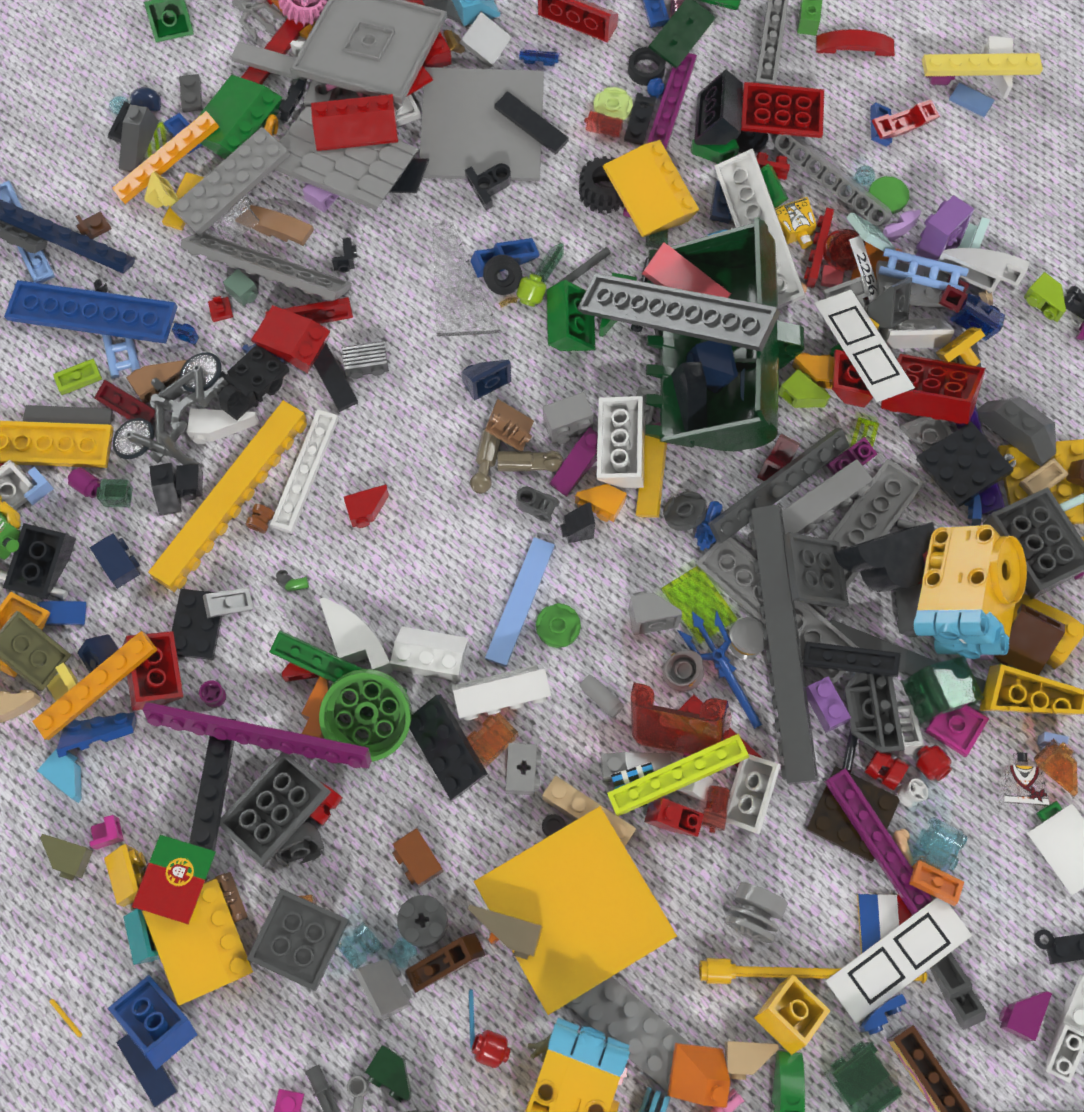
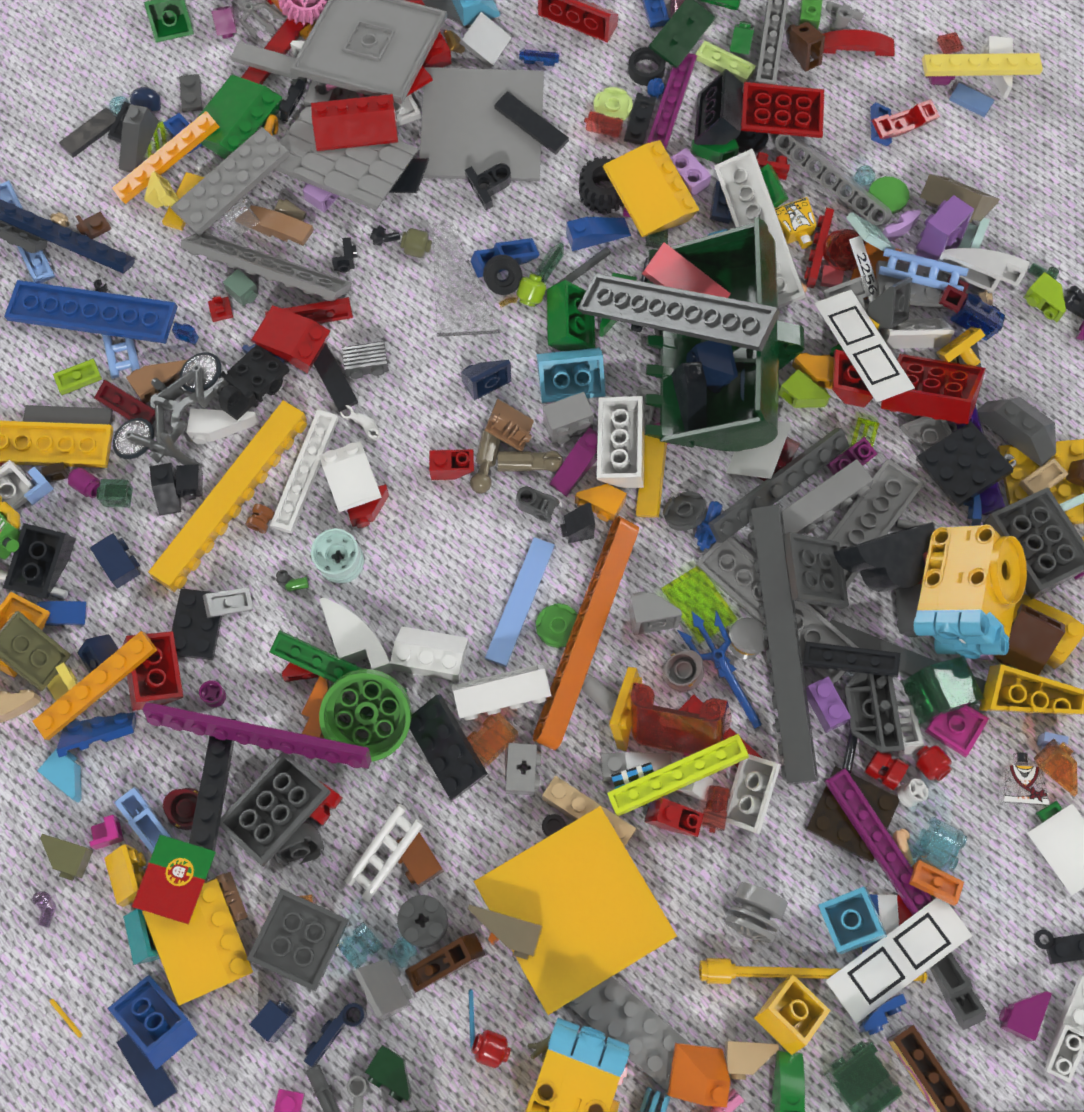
none -> clear purple arm [32,891,56,928]
none -> dark brown tile [41,462,70,483]
none -> tan plate [50,212,70,227]
none -> black tile [59,108,116,158]
none -> light blue slope [114,786,173,853]
none -> dark red piece [163,788,199,830]
none -> magenta slope [211,5,237,39]
none -> dark blue brick [249,1000,296,1043]
none -> dark tan cone [275,199,307,221]
none -> dark blue plate [303,1003,367,1067]
none -> light aqua wheel [311,528,365,584]
none -> white slope [319,441,382,512]
none -> white arm [340,405,381,441]
none -> white bar [344,804,424,902]
none -> black plate [370,225,400,246]
none -> olive head [401,228,432,258]
none -> red slope [429,449,474,480]
none -> orange beam [533,516,639,750]
none -> medium azure slope [536,348,606,403]
none -> blue slope [566,217,631,251]
none -> yellow wing [609,667,642,751]
none -> lavender brick [671,148,711,197]
none -> yellowish green plate [695,41,756,84]
none -> white sticker [726,421,792,479]
none -> green slope [730,21,755,55]
none -> reddish brown torso [786,22,825,72]
none -> medium azure brick [818,887,888,955]
none -> light grey piece [825,1,864,31]
none -> dark tan slope [920,174,1000,223]
none -> clear red tile [937,32,963,54]
none -> clear green arm [1028,263,1059,280]

